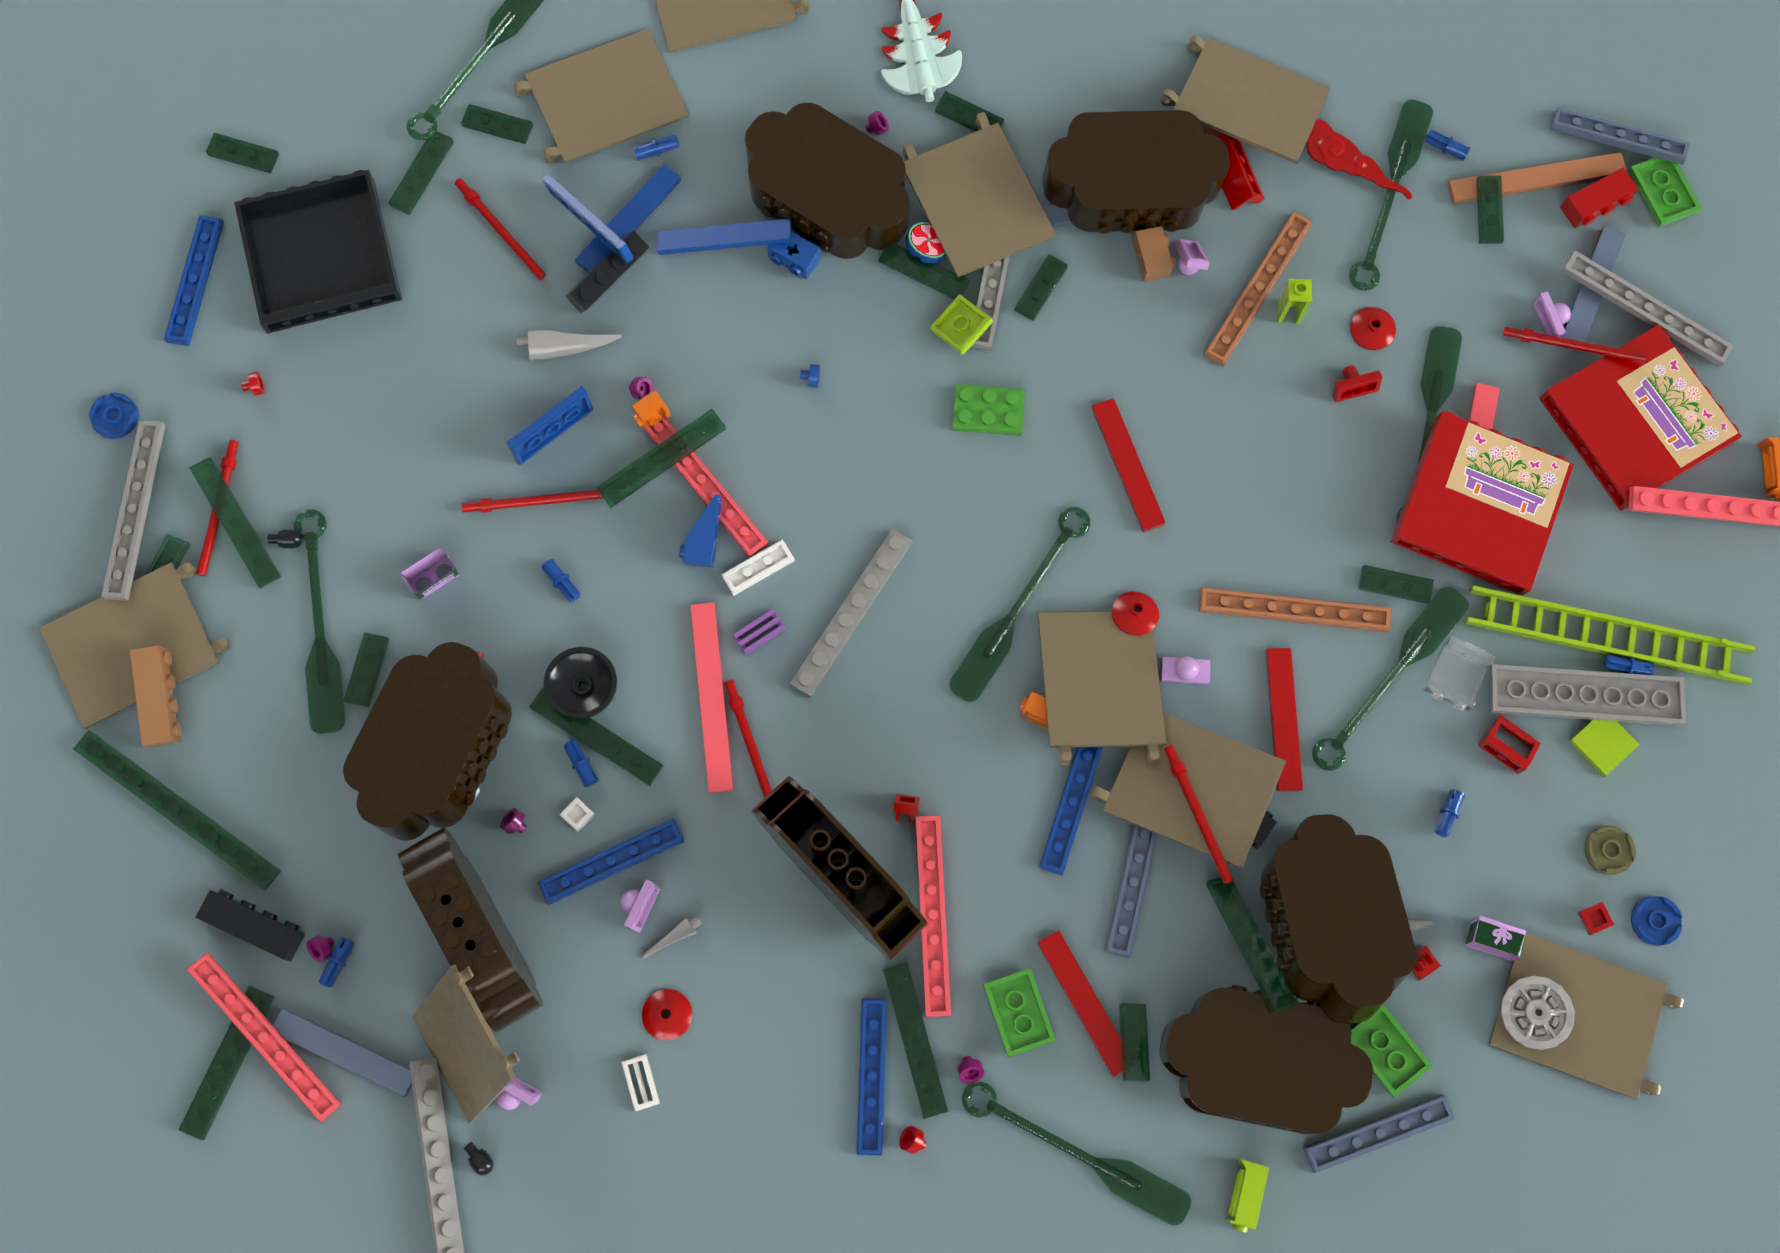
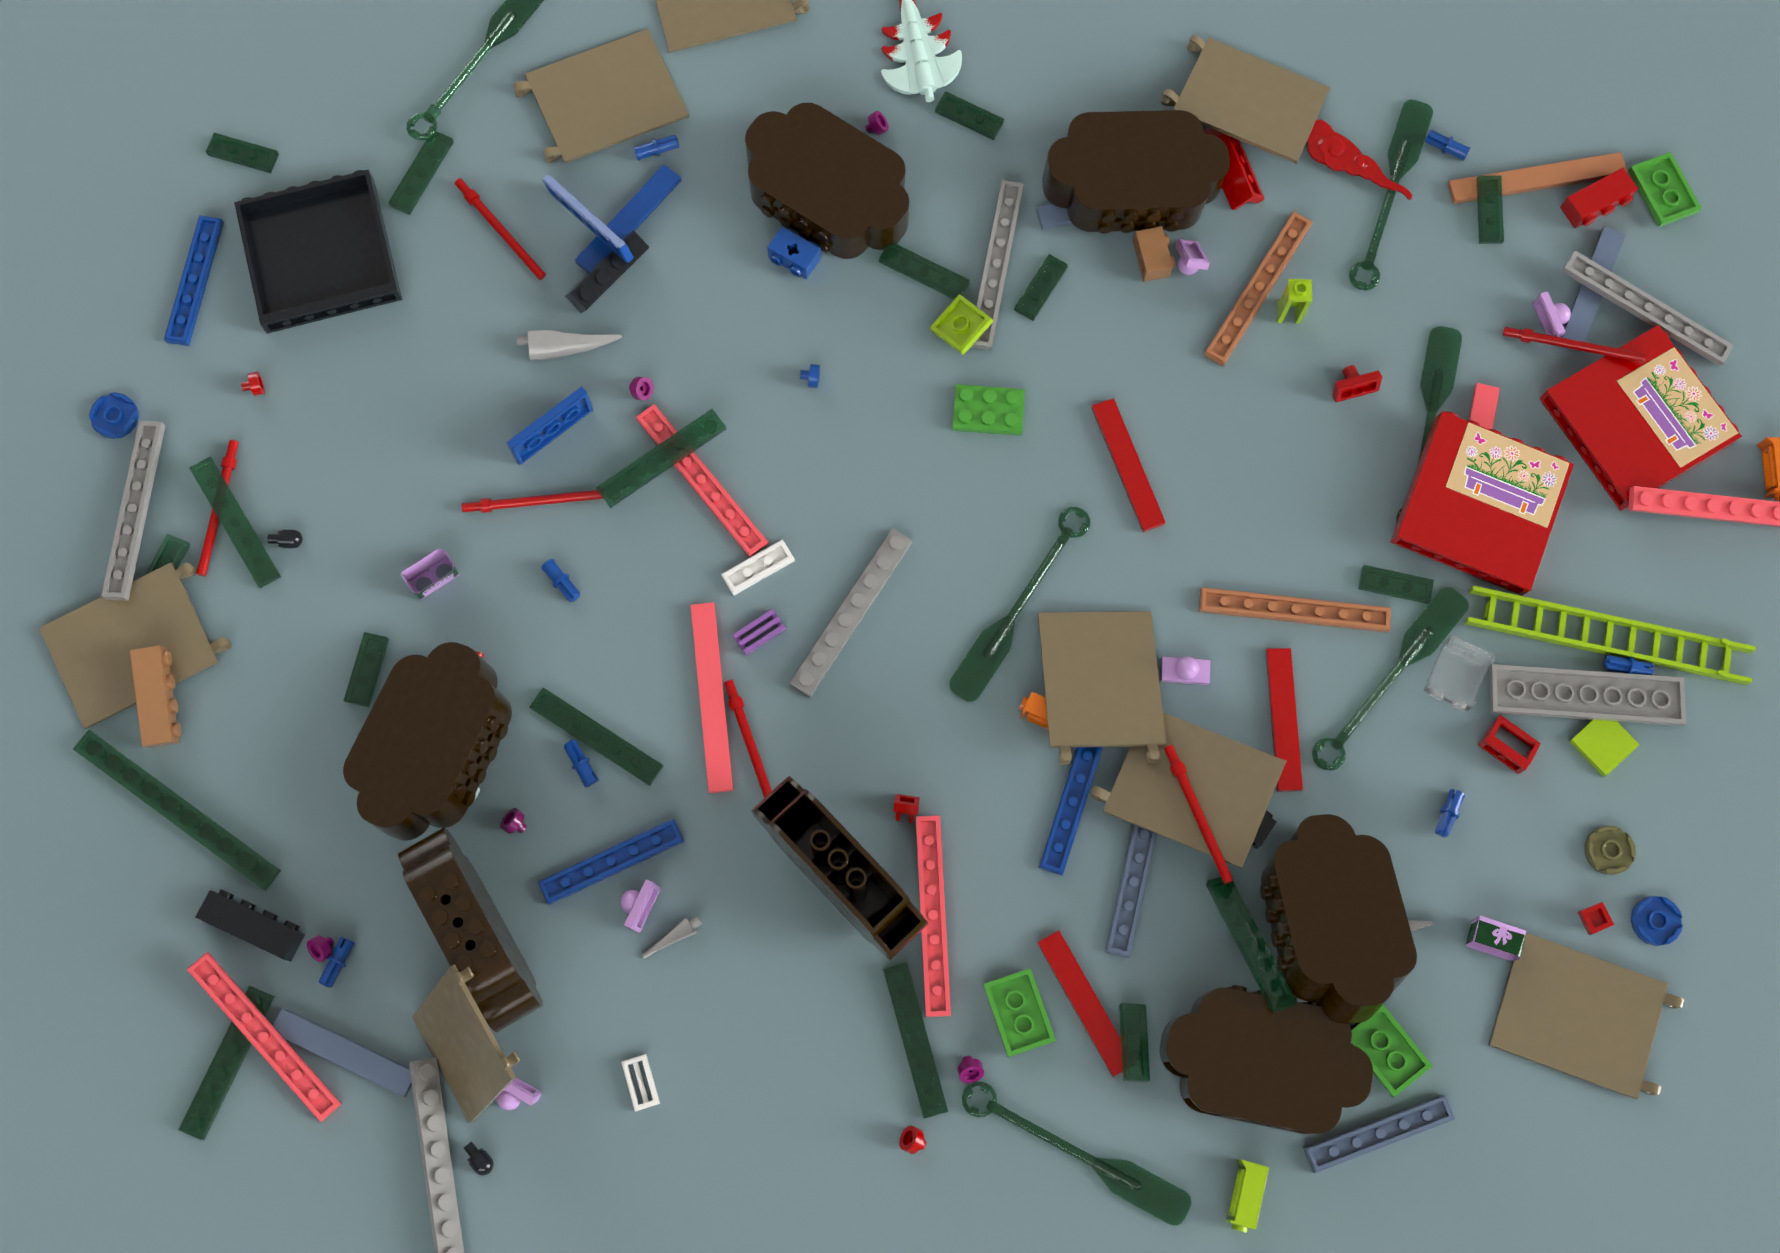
clear green piece [293,509,345,734] -> none
clear green tile [461,104,533,144] -> none
black dish [544,647,617,719] -> none
white tile [559,797,595,832] -> none
orange brick [632,391,671,428] -> none
red dish [642,989,692,1040] -> none
blue tile [657,219,792,255] -> none
blue slope [679,494,722,568] -> none
blue tile [857,999,887,1156] -> none
dark tan flag [903,112,1056,278] -> none
tile [905,221,946,263] -> none
red dish [1112,591,1159,636] -> none
red dish [1350,307,1396,350] -> none
red tile [1412,945,1441,981] -> none
flat silver piece [1501,976,1575,1050] -> none
sand blue tile [1550,107,1690,165] -> none

